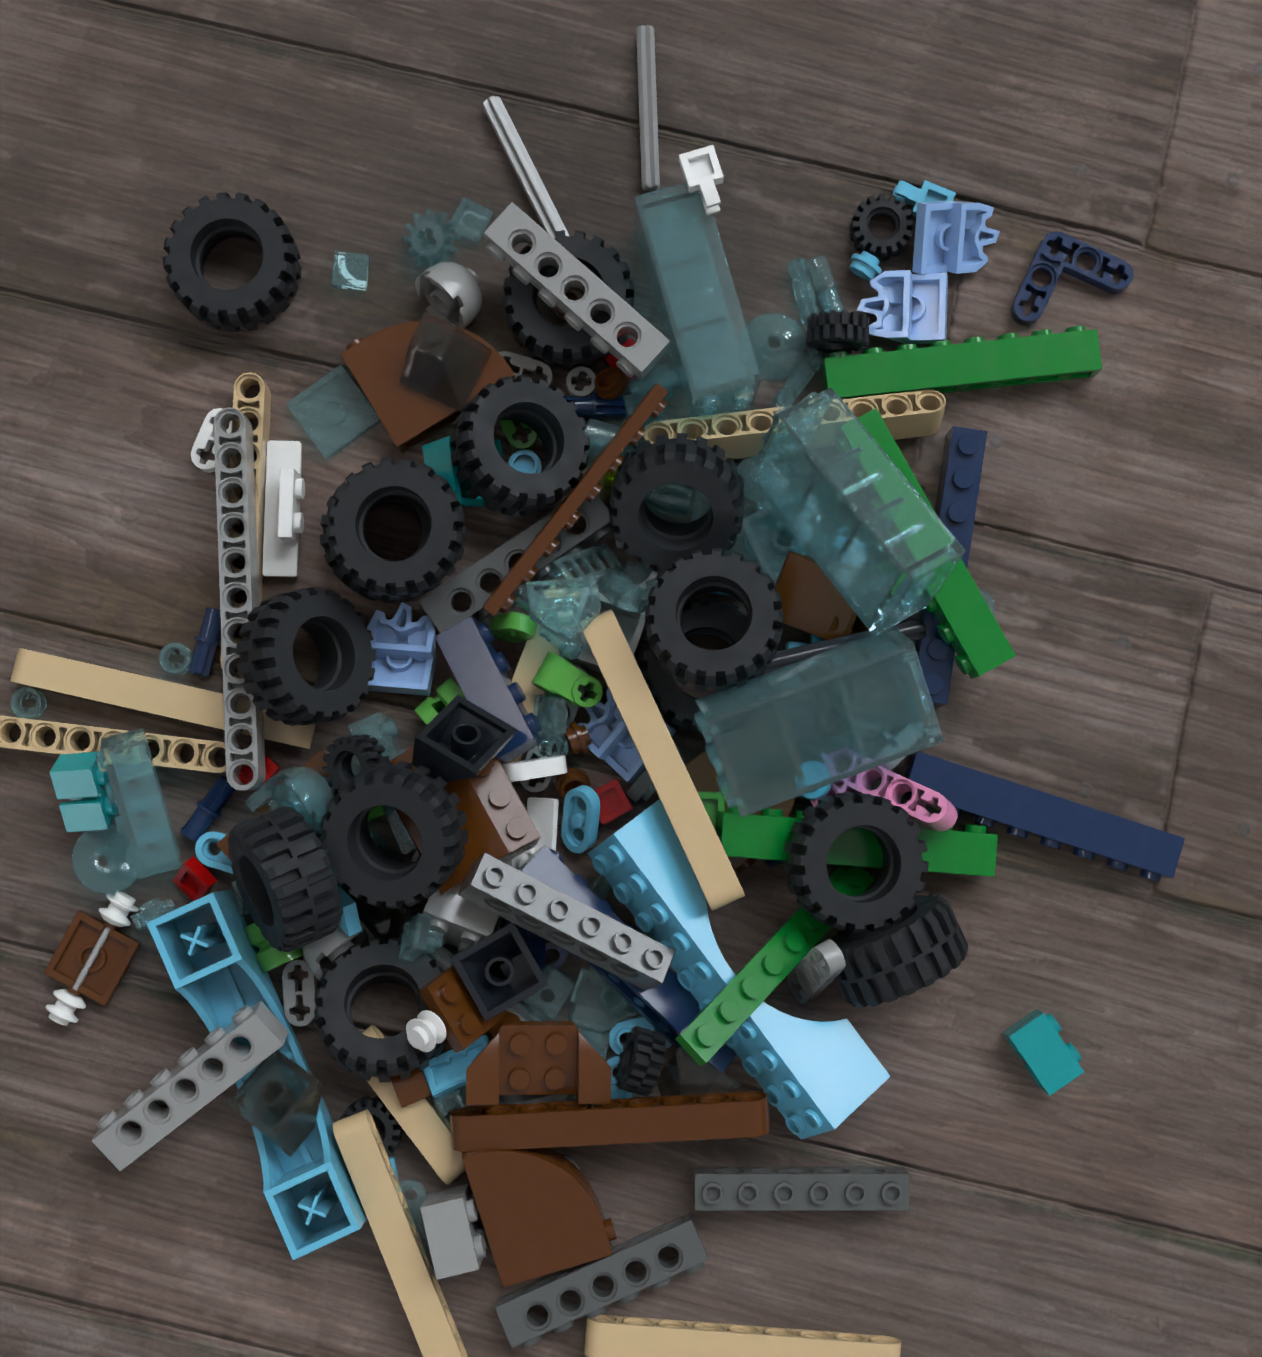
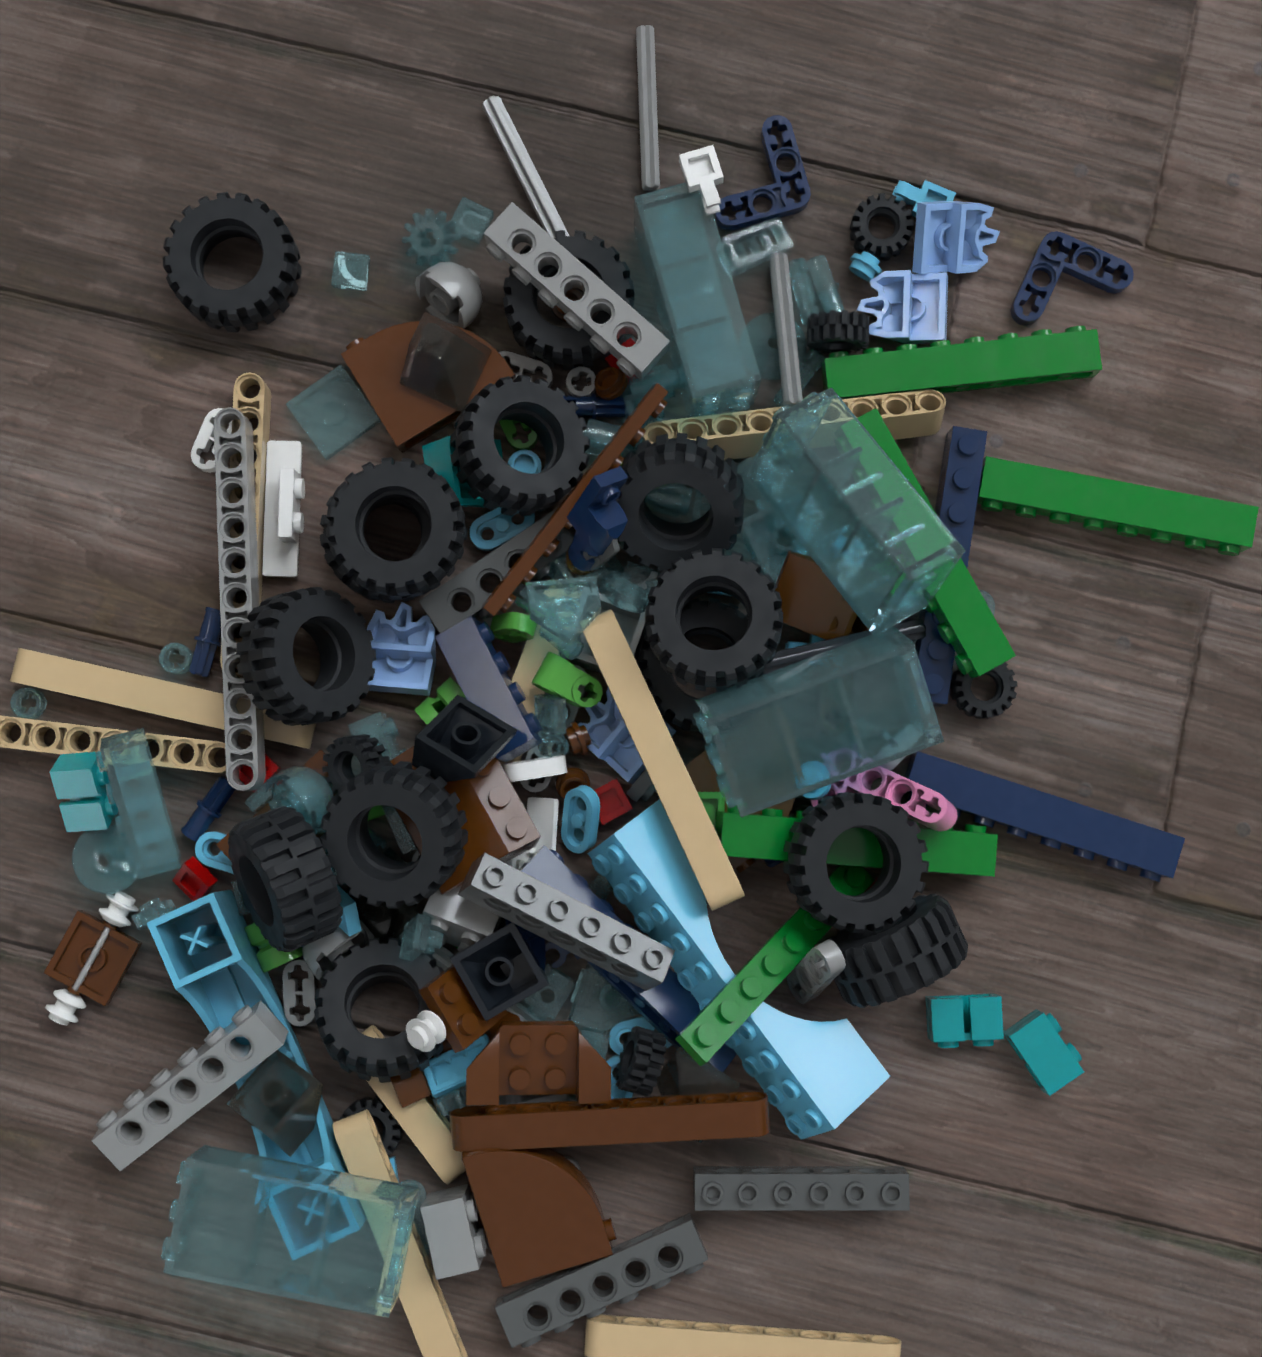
none -> clear light blue container [161,1145,420,1318]
none -> medium azure plate [470,507,535,551]
none -> dark blue plate [566,466,628,575]
none -> dark blue beam [714,115,811,231]
none -> clear light blue slope [715,216,794,277]
none -> light grey axle [769,252,803,408]
none -> teal piece [925,993,1004,1048]
none -> black tyre [950,662,1018,719]
none -> green brick [977,456,1259,556]

